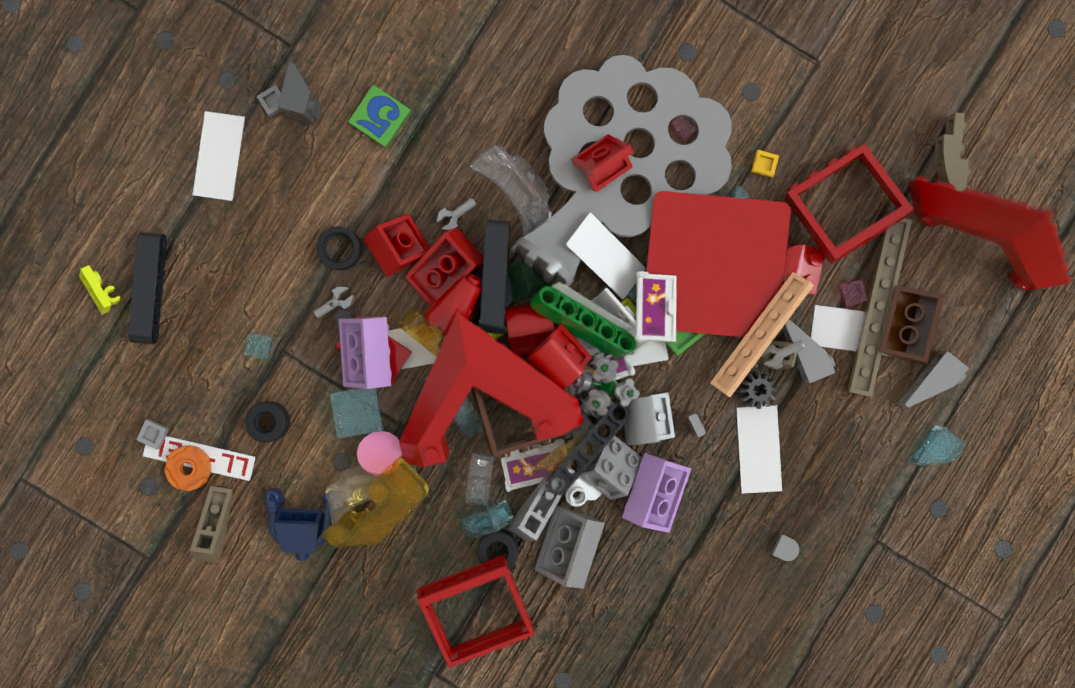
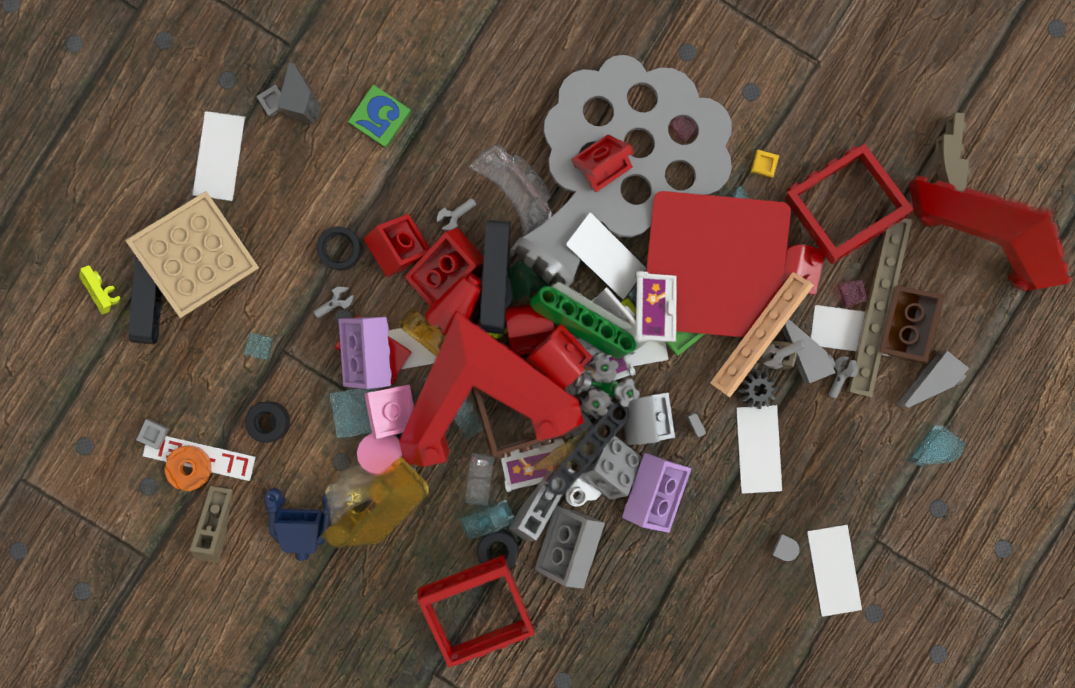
none -> tan plate [125,191,259,318]
none -> bright pink plate [364,384,414,439]
none -> white sticker [807,525,862,617]
none -> light grey bar [829,356,858,398]

